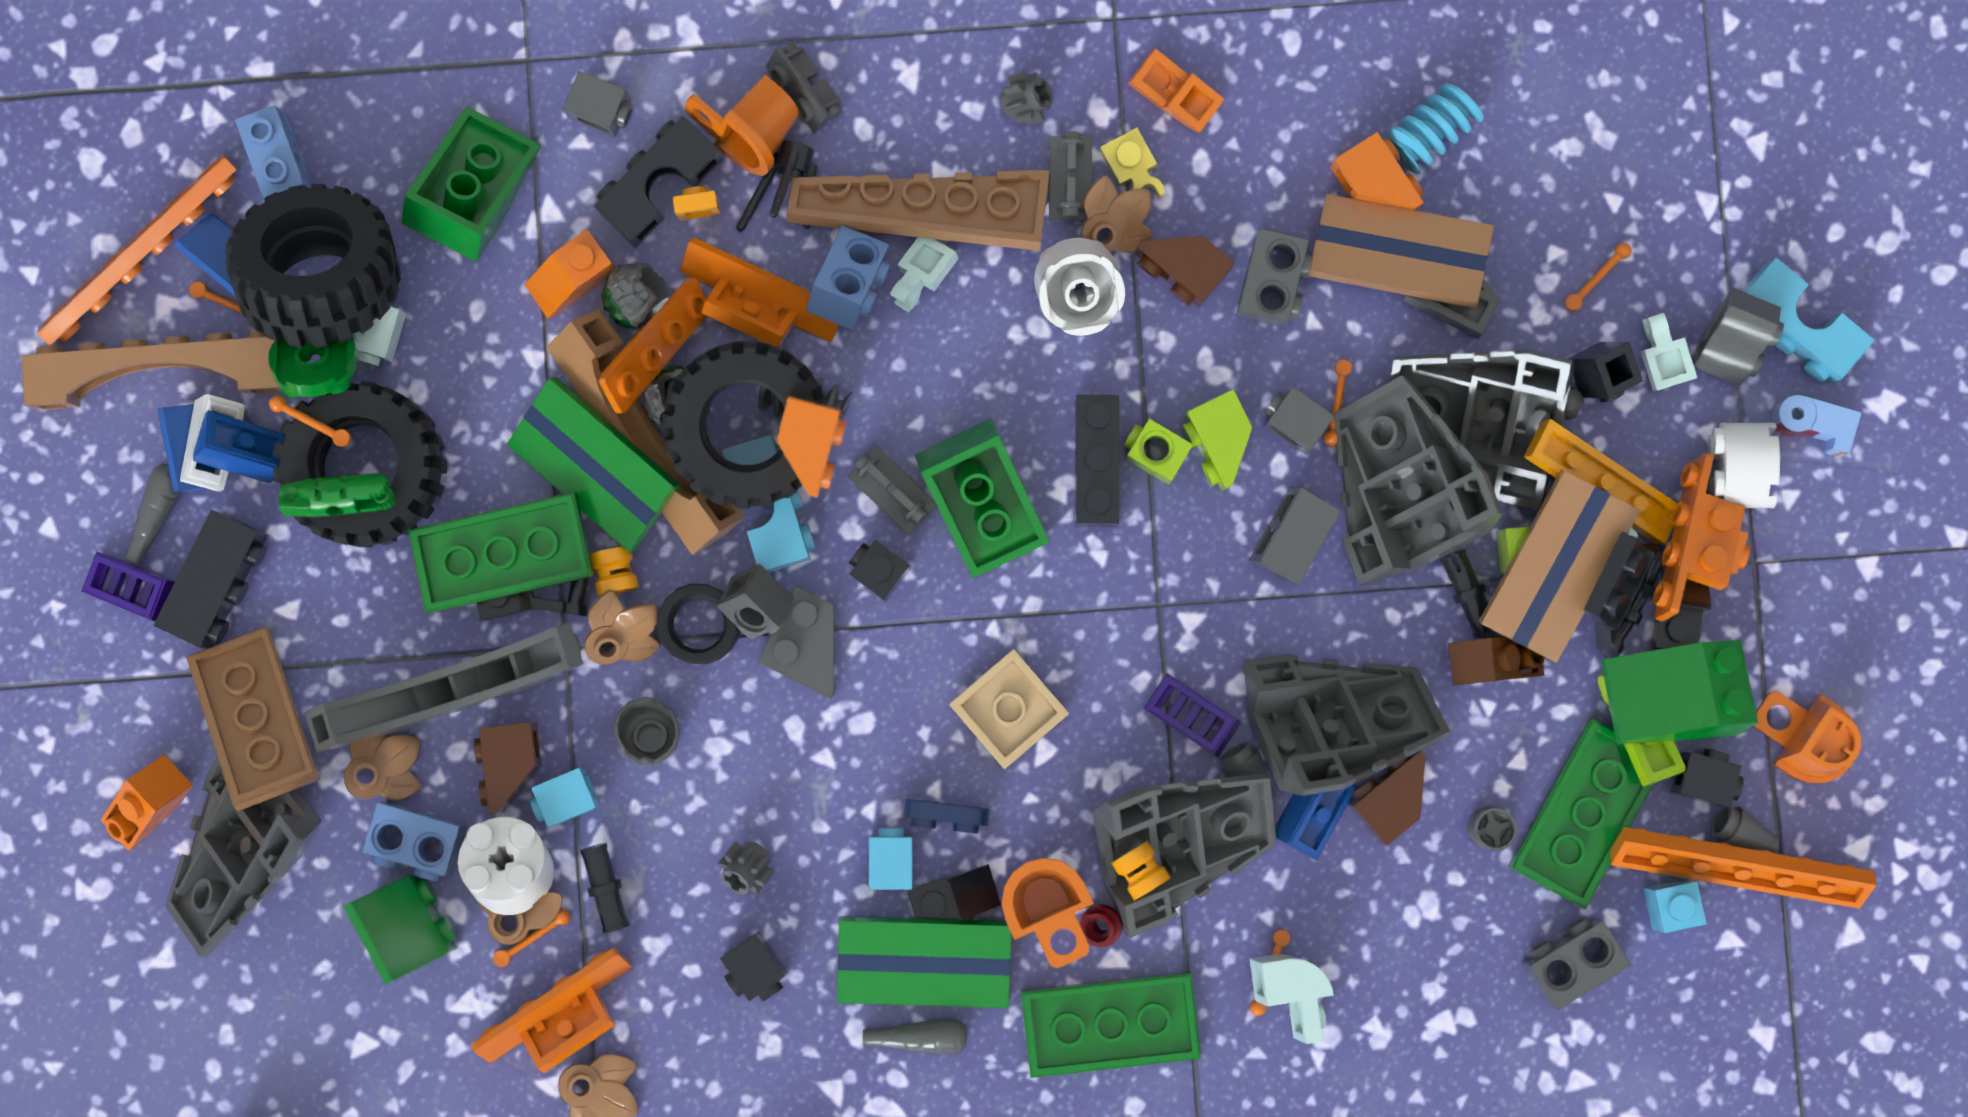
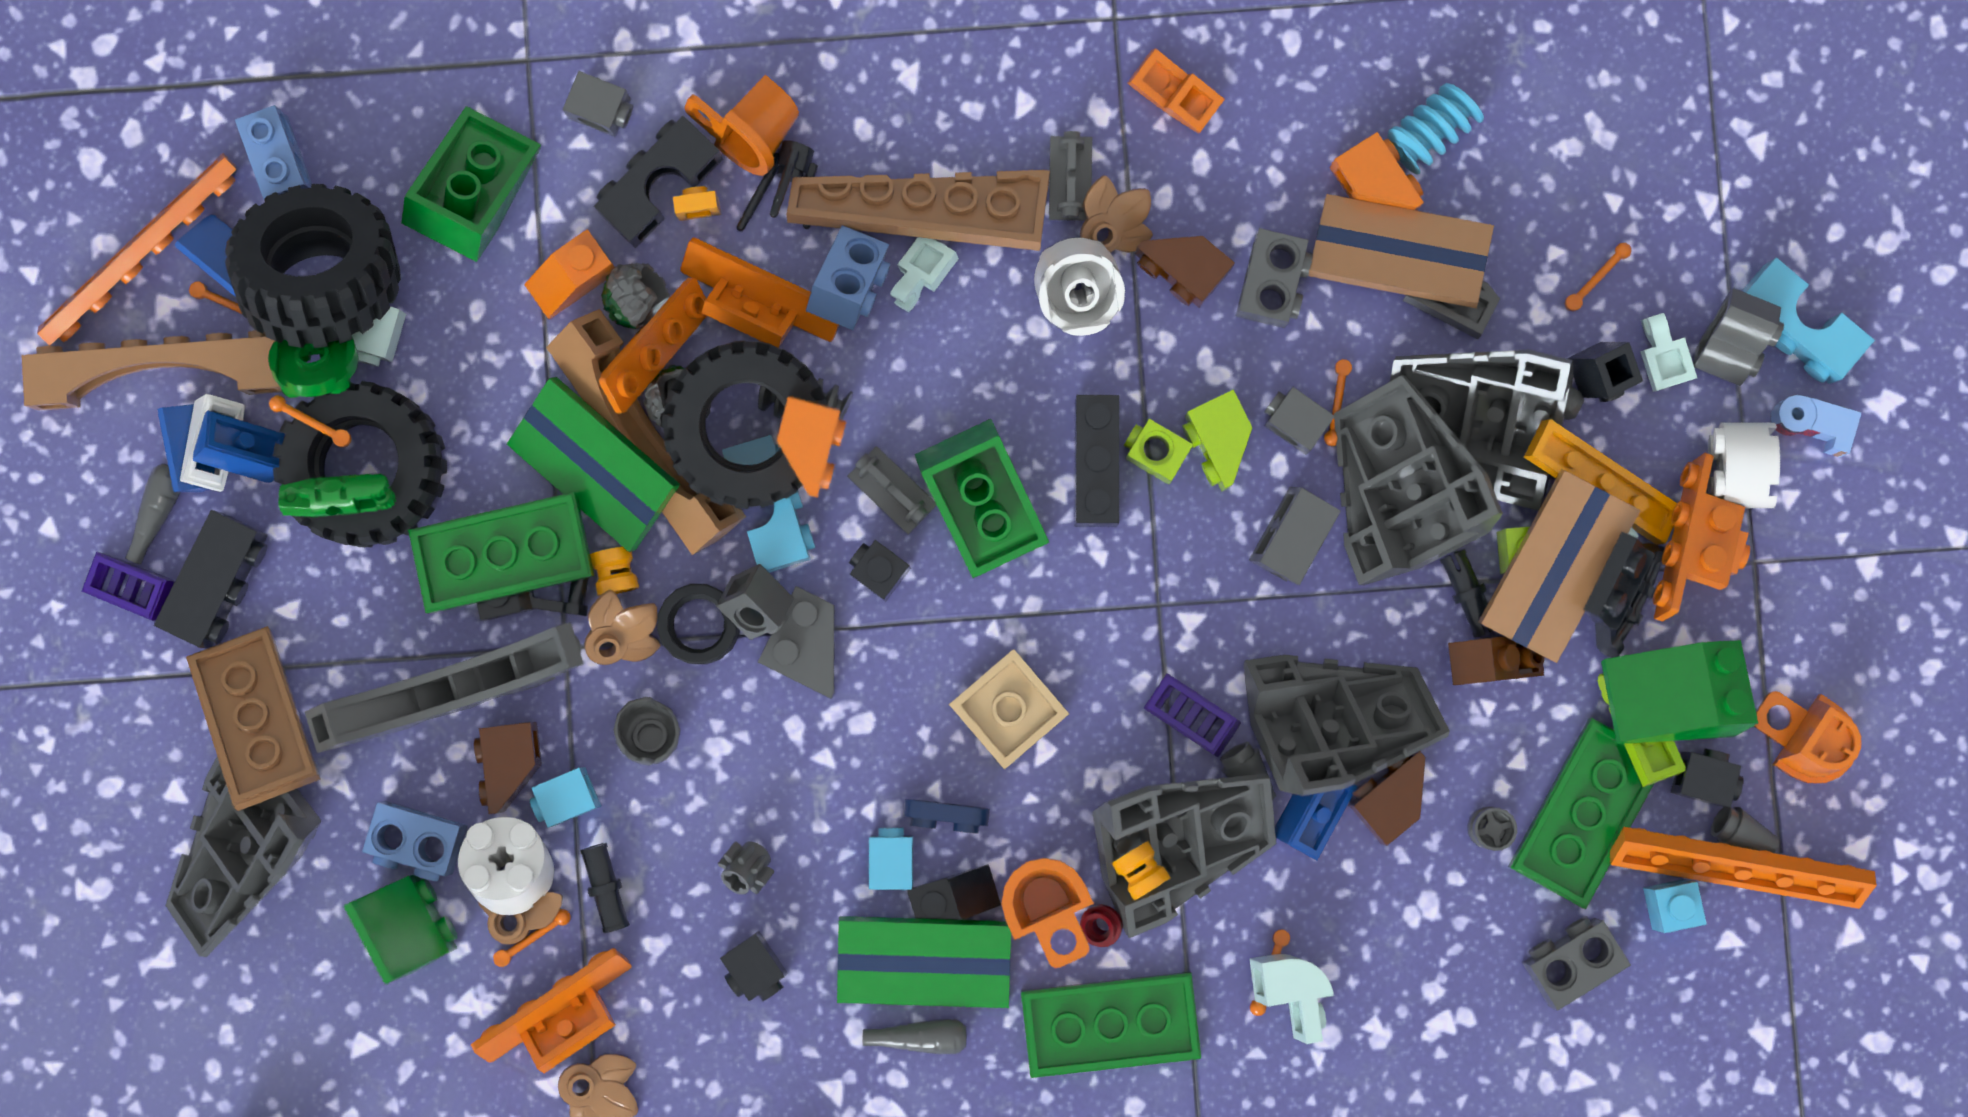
orange slope [100,754,193,851] -> none
medium nougat plate [344,734,421,801] -> none
dark grey hinge [765,43,843,133] -> none
dark grey gear [1000,71,1053,126] -> none
light yellow plate [1099,128,1165,199] -> none
black slope [1651,564,1711,649] -> none

